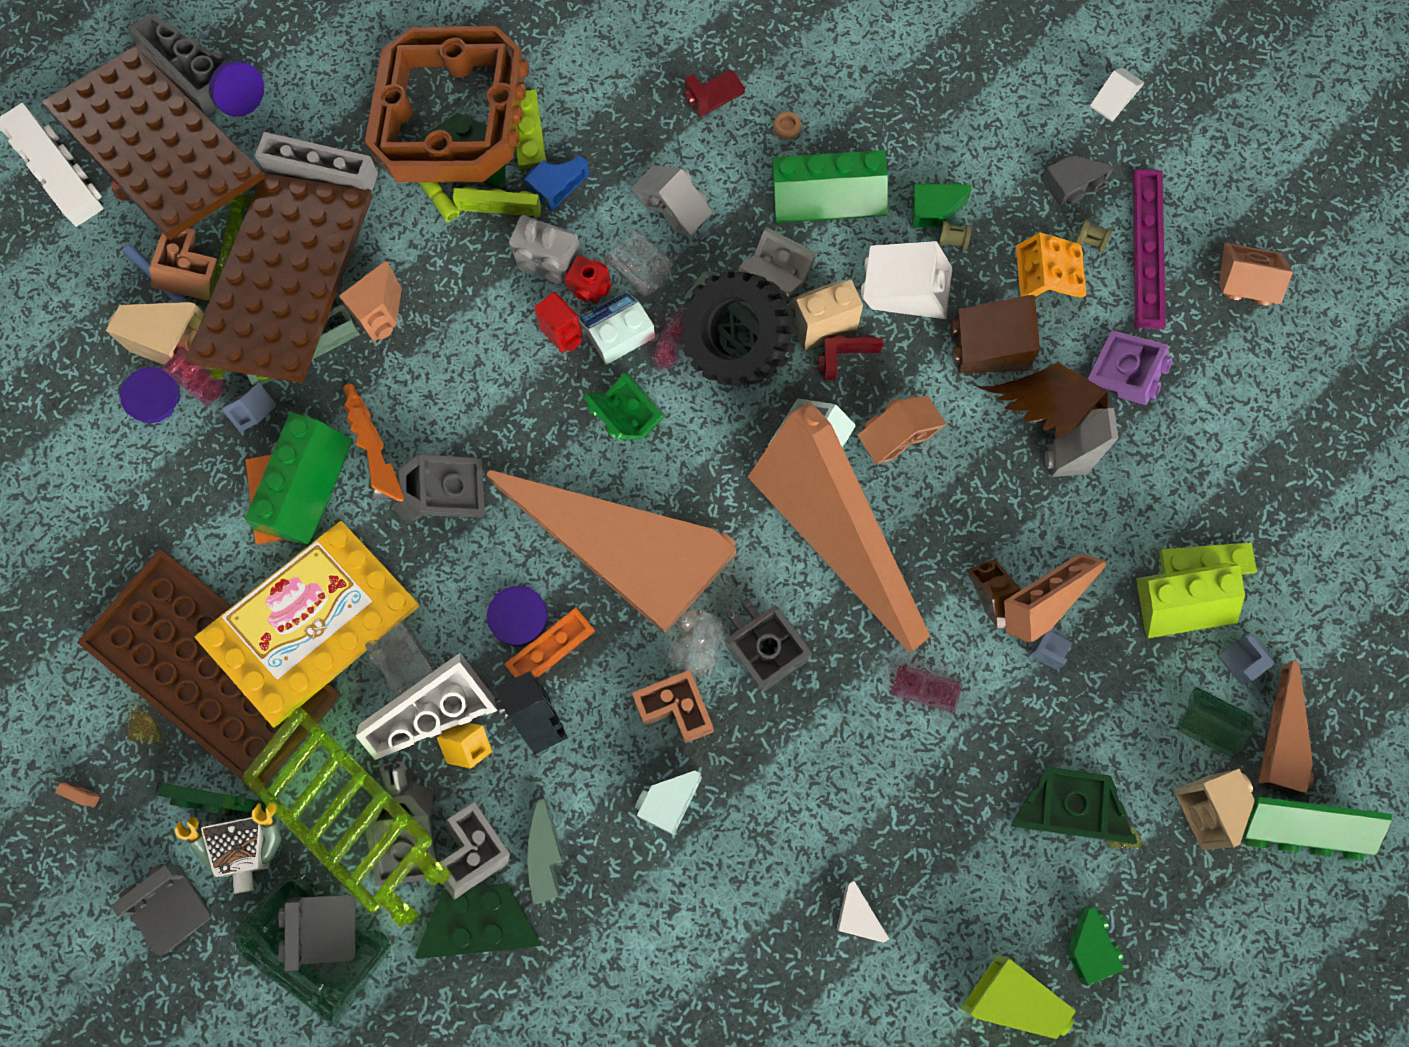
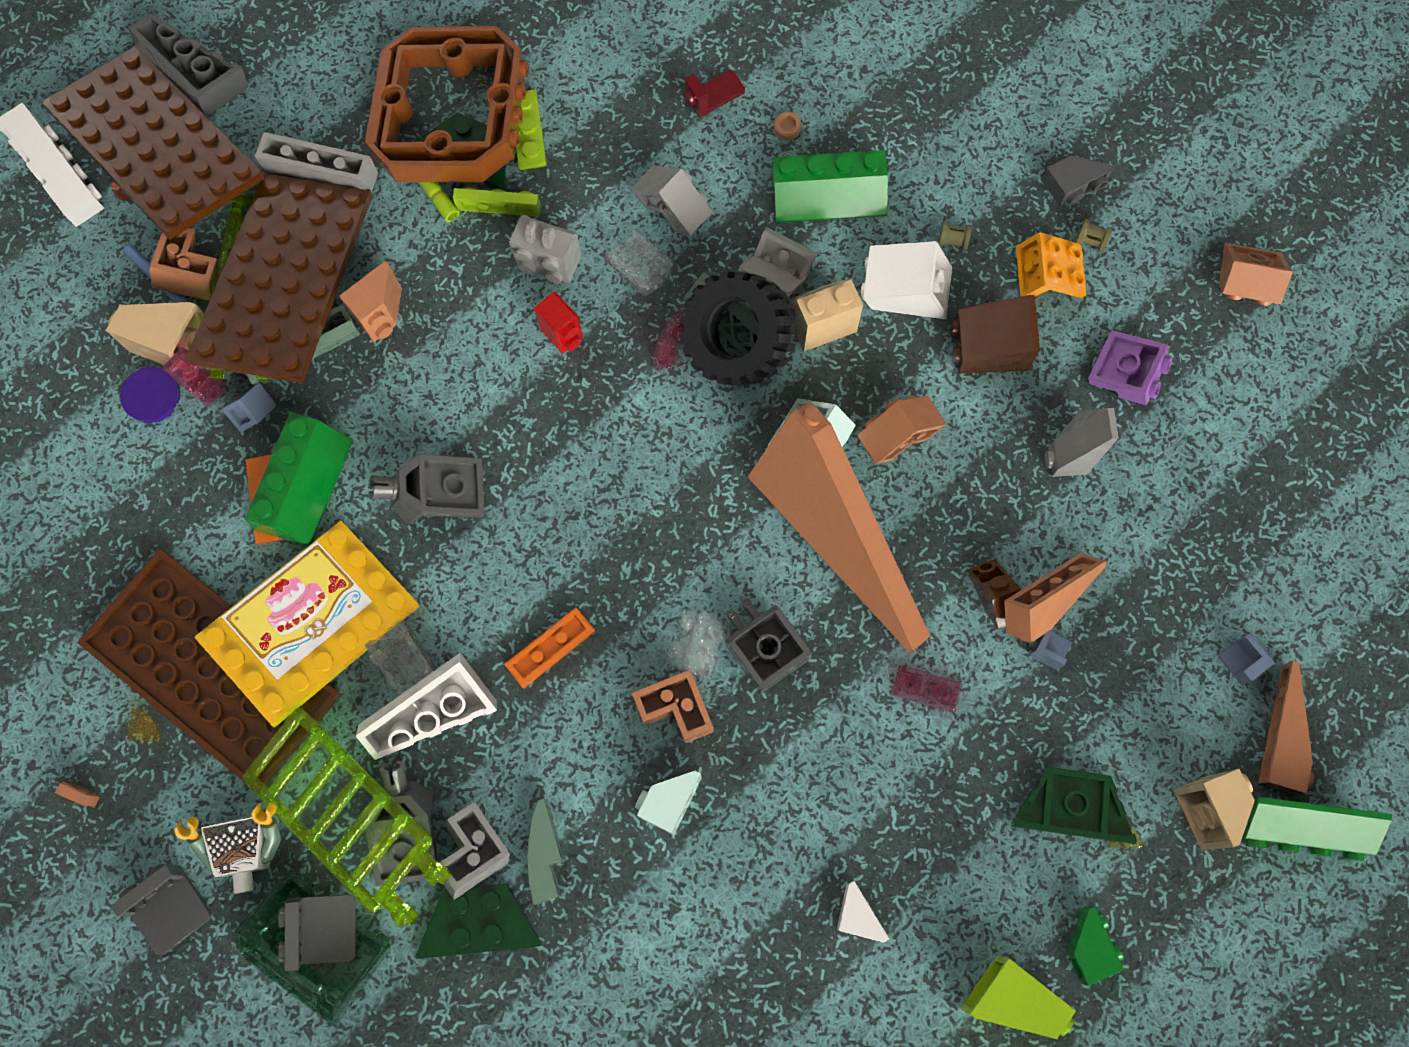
dark green wing [155,782,269,815] -> none
dark purple tile [209,60,264,117] -> none
orange sword [343,384,404,502] -> none
yellow panel [436,723,492,769] -> none
nougat slope [486,470,736,634] -> none
dark purple tile [487,586,548,647] -> none
black wedge [494,671,568,755] -> none
blue arch [524,155,590,211] -> none
red brick [565,255,612,304] -> none
light aqua slope [578,291,655,365] -> none
green bracket [583,373,666,440] -> none
dark red bracket [818,335,883,381] -> none
green slope [911,182,972,227] -> none
reddish brown piece [974,362,1109,439] -> none
white slope [1090,67,1145,122] -> none
magenta tile [1132,169,1166,329] -> none
lime slope [1136,563,1245,638] -> none
lime plate [1159,542,1257,575] -> none
clear green panel [1176,687,1253,758] -> none

